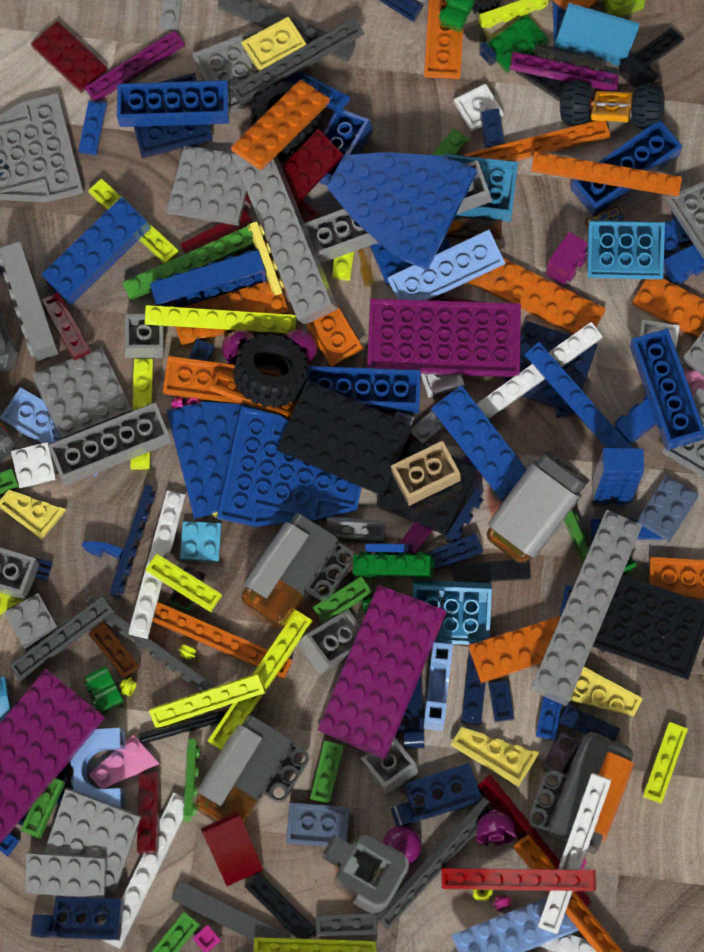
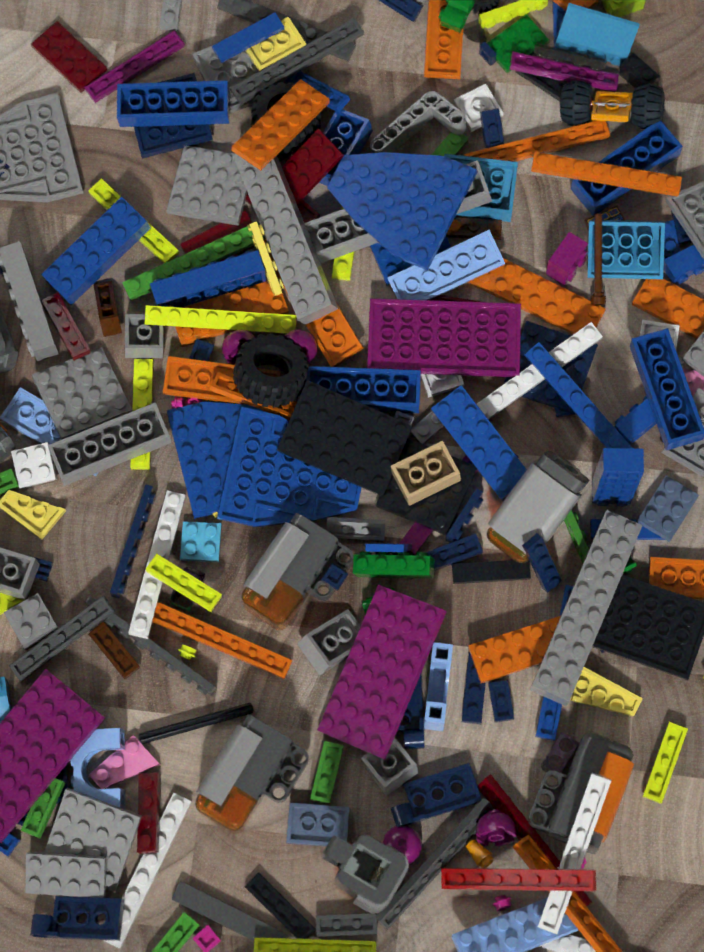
blue plate [78,100,107,156] -> none
blue slope [81,541,123,560] -> none
green brick [84,666,124,713] -> none
neon yellow plate [119,677,137,696] -> none
neon yellow plate [149,672,266,729] -> none
bright green plate [183,739,200,822] -> none
dark red tile [201,812,263,886] -> none
neon yellow plate [208,610,313,750] -> none
bright green plate [313,576,372,624] -> none
clear yellow axle [358,250,375,287] -> none
dark azure slope [413,580,492,645] -> none
light yellow wing [451,727,540,787] -> none
neon yellow plate [472,889,492,902] -> none
dark blue plate [558,704,620,742] -> none
black tile [628,28,684,72] -> none
none -> reddish brown slope [93,281,122,337]
none -> blue tile [212,13,284,63]
none -> dark blue tile [321,563,349,591]
none -> light grey beam [370,91,467,153]
none -> light orange cone [466,839,495,868]
none -> dark blue plate [522,533,562,593]
none -> reddish brown piece [591,213,606,304]

